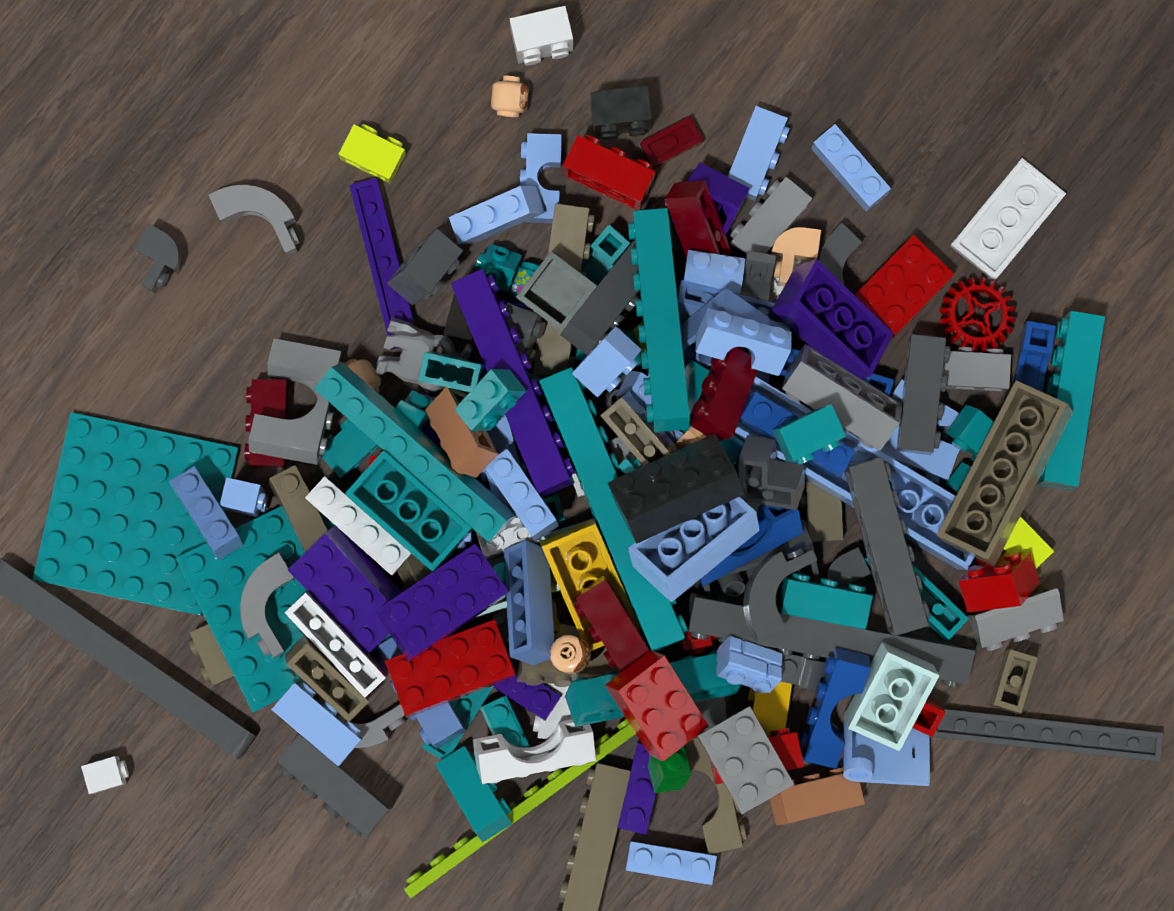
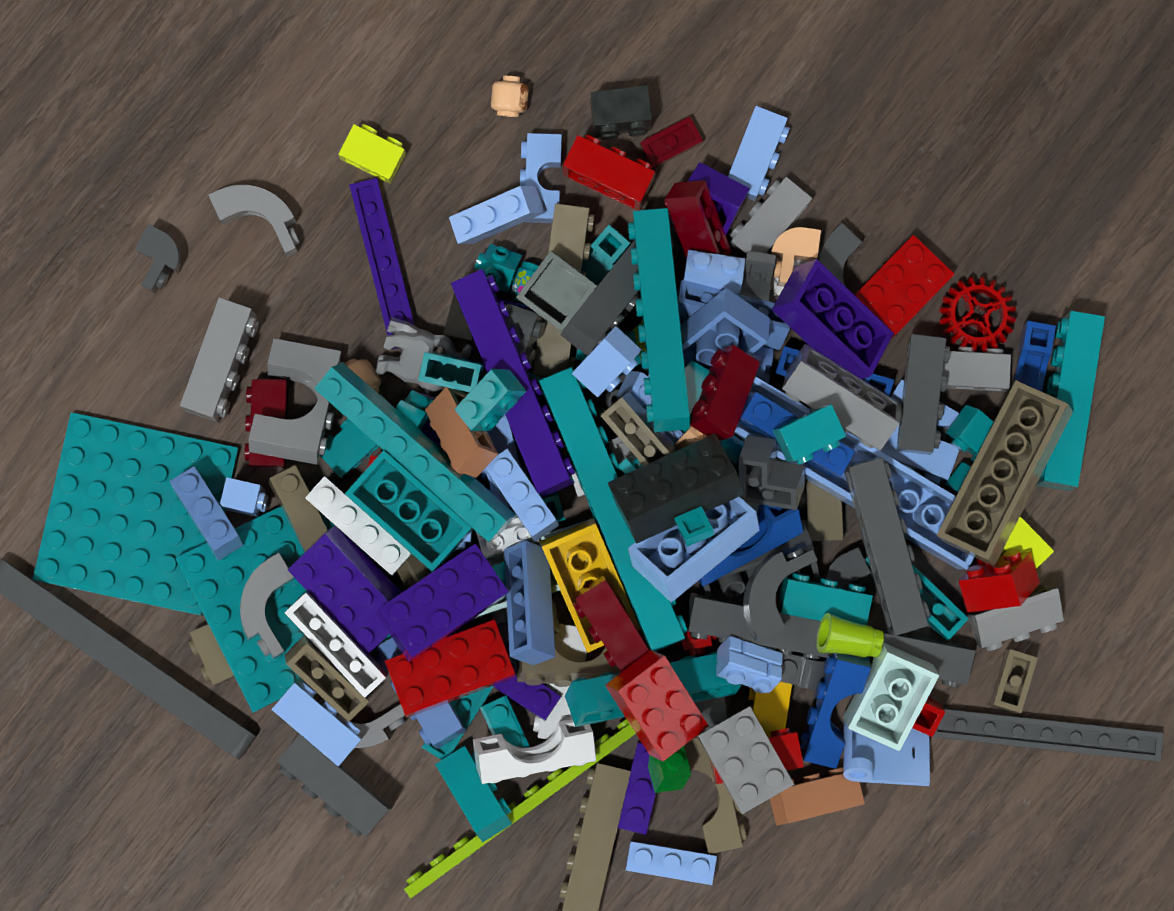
white brick [81,756,129,794] -> none
dark grey brick [386,229,463,305] -> none
white brick [510,6,573,66] -> none
light nougat head [550,635,591,674] -> none
light blue arch [696,308,791,376] -> none
light blue brick [811,125,891,212] -> none
white tile [950,158,1066,280] -> none
none -> light grey brick [180,298,259,423]
none -> teal plate [674,506,714,547]
none -> lime plant [817,613,884,658]

